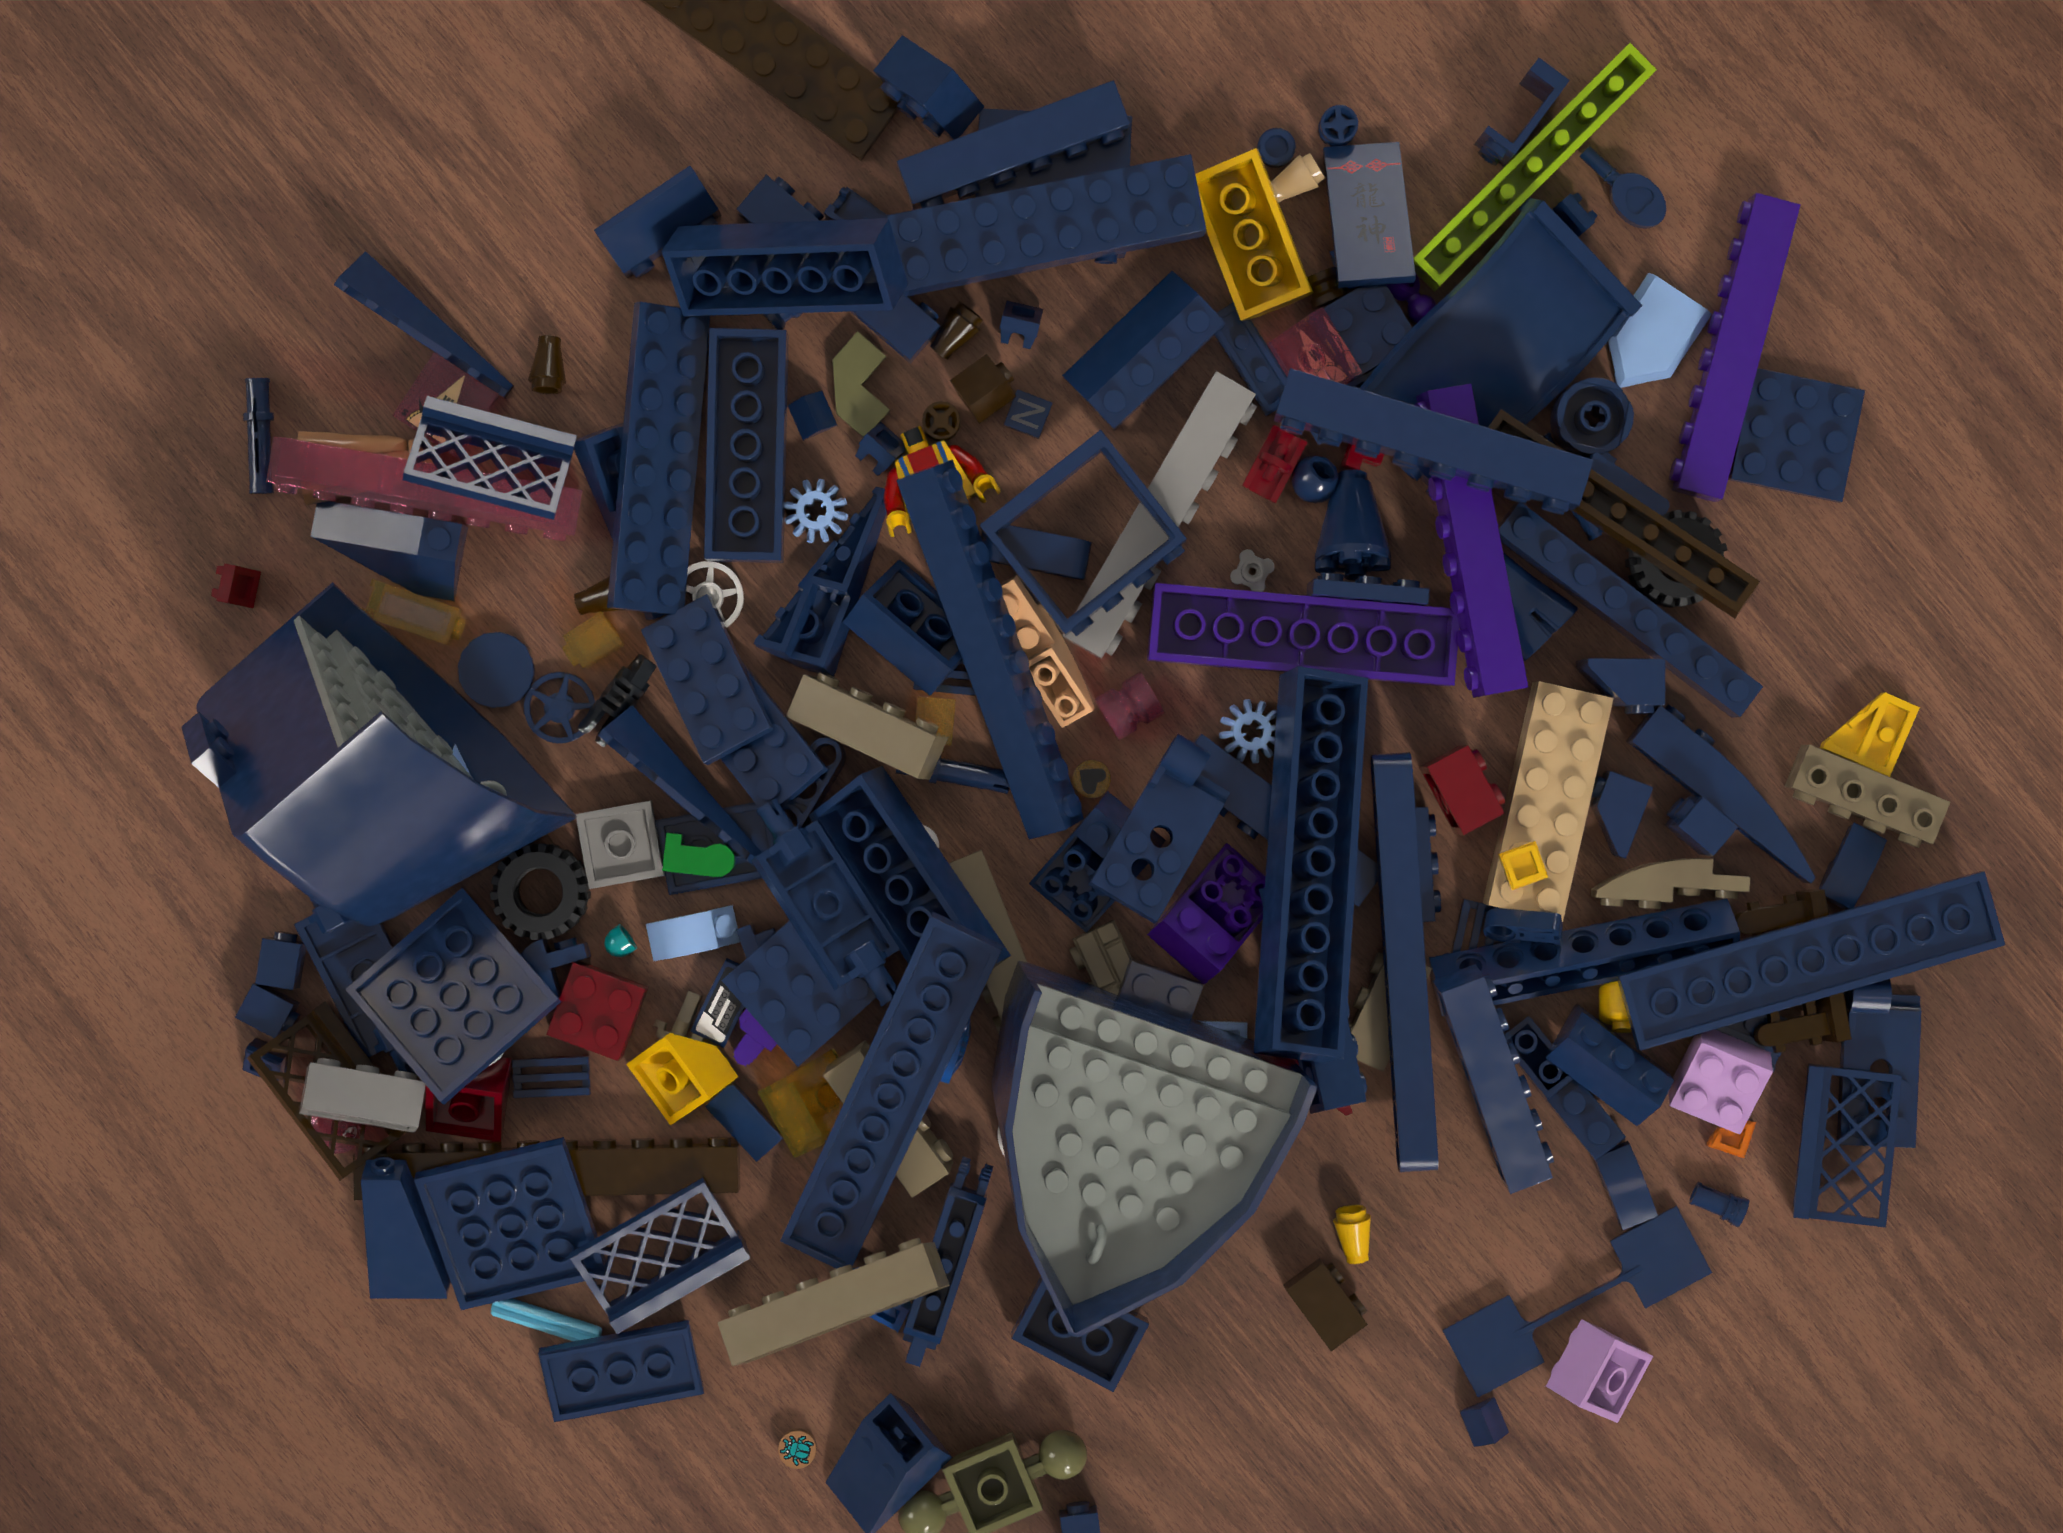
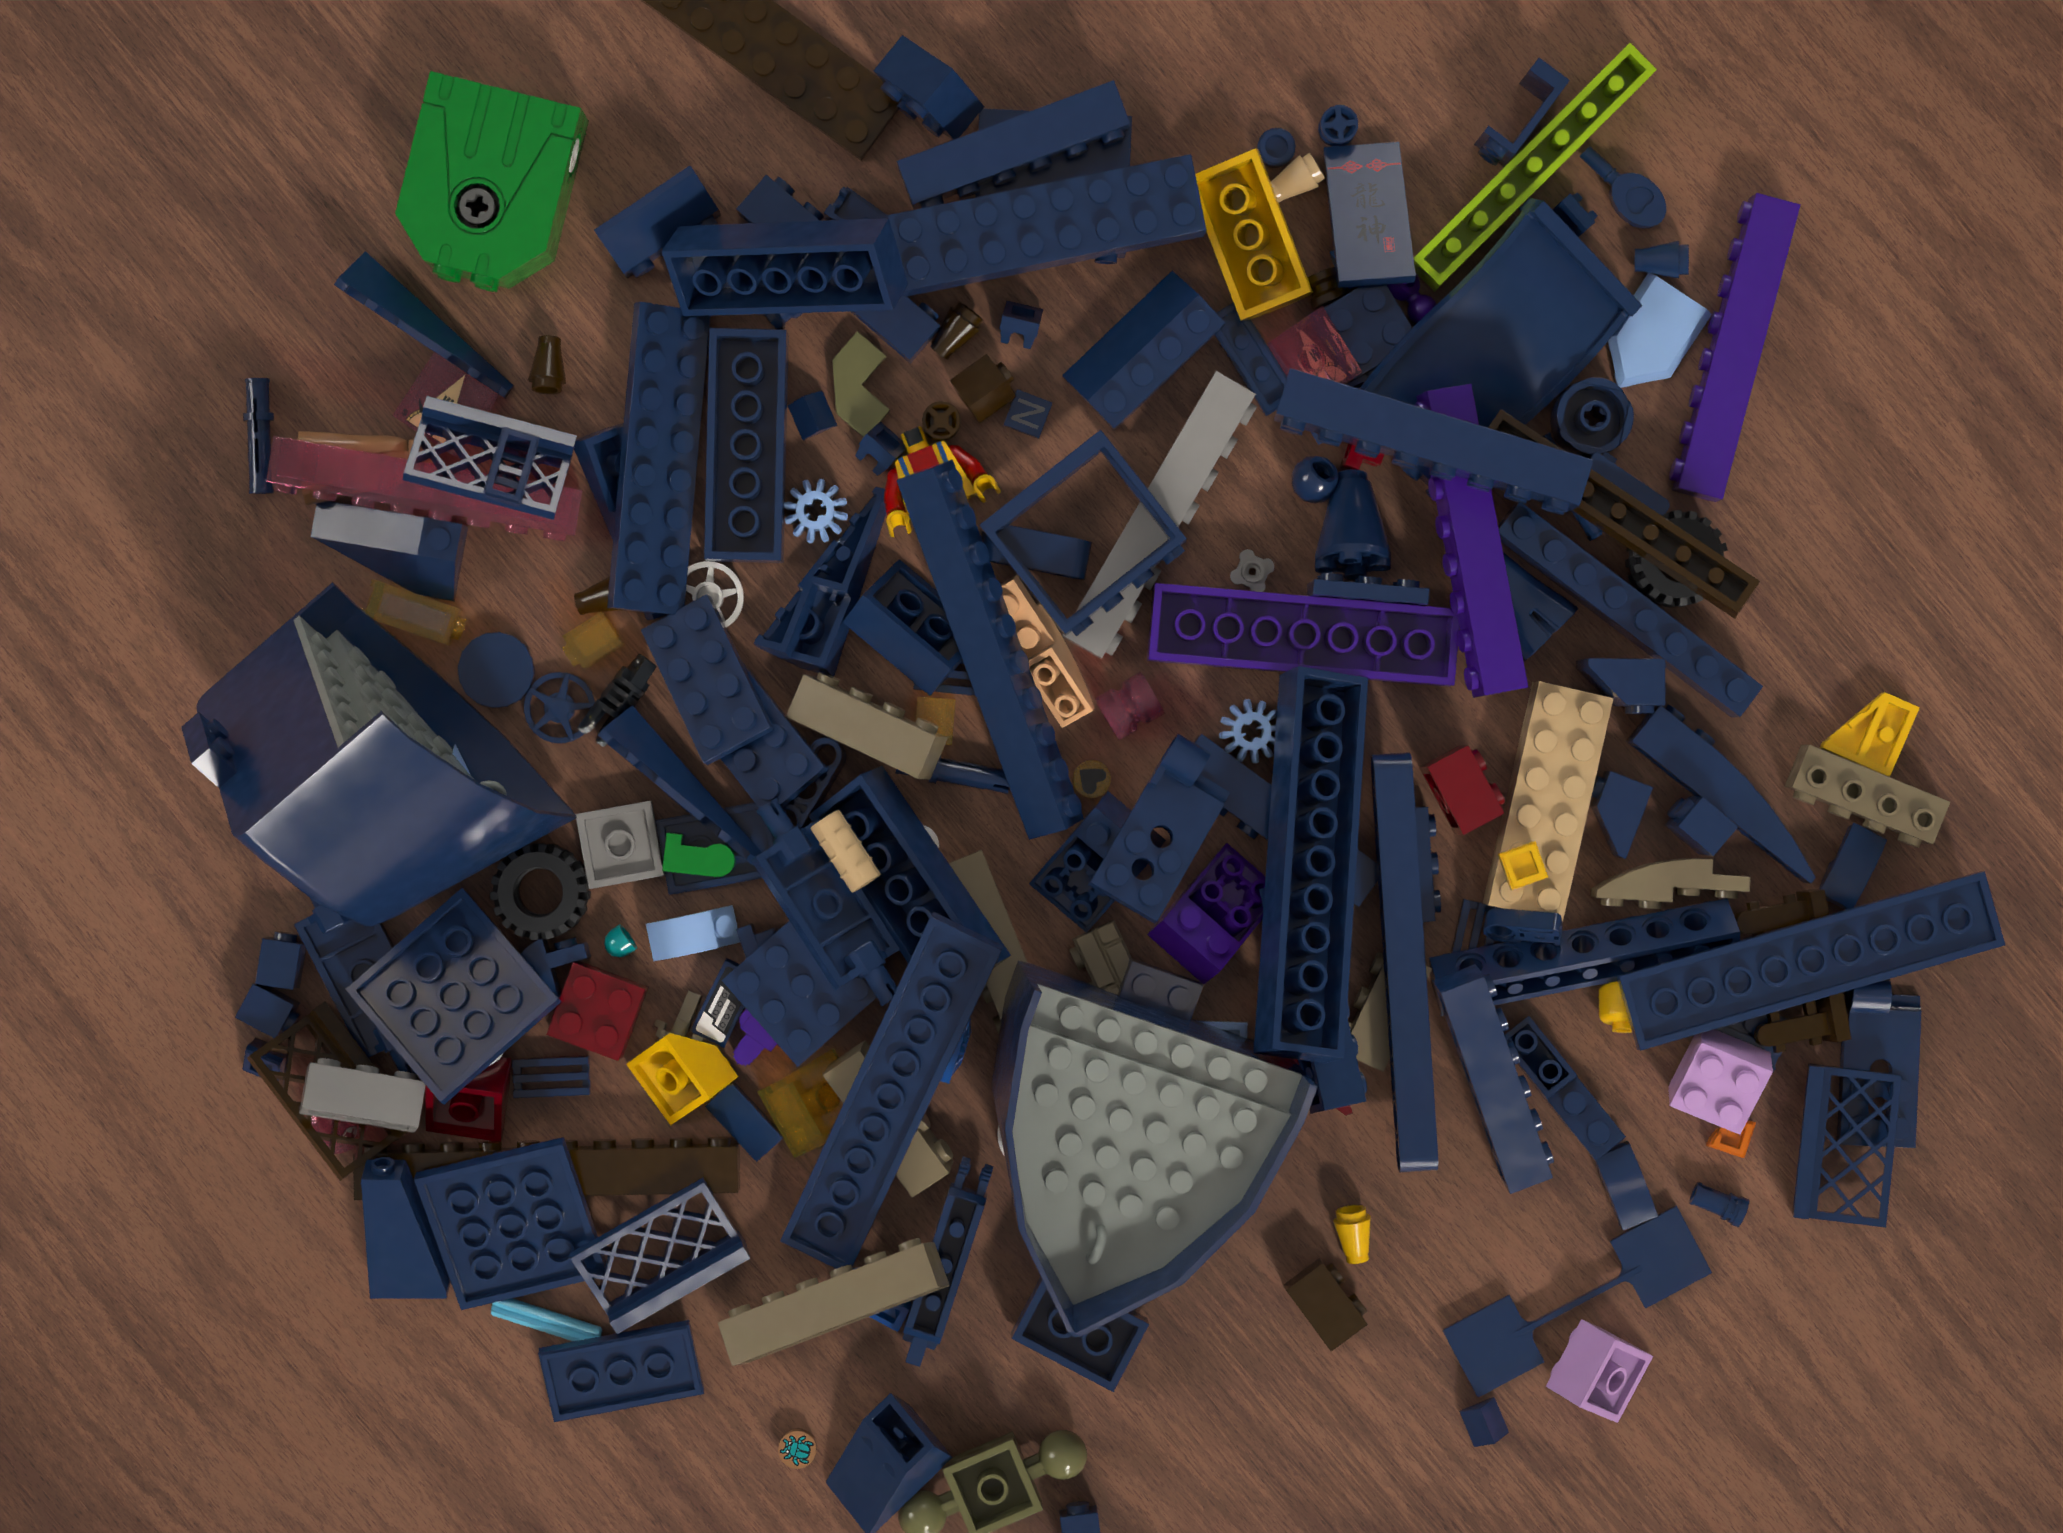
dark red tile [211,563,261,609] -> none
dark red hips [1242,425,1308,504] -> none
dark blue slope [1545,1003,1674,1126] -> none
dark blue plate [1728,368,1865,503] -> none
none -> green piece [395,71,589,292]
none -> dark blue slope [482,426,540,508]
none -> tan axle [810,810,881,893]
none -> dark blue cone [1635,241,1689,279]

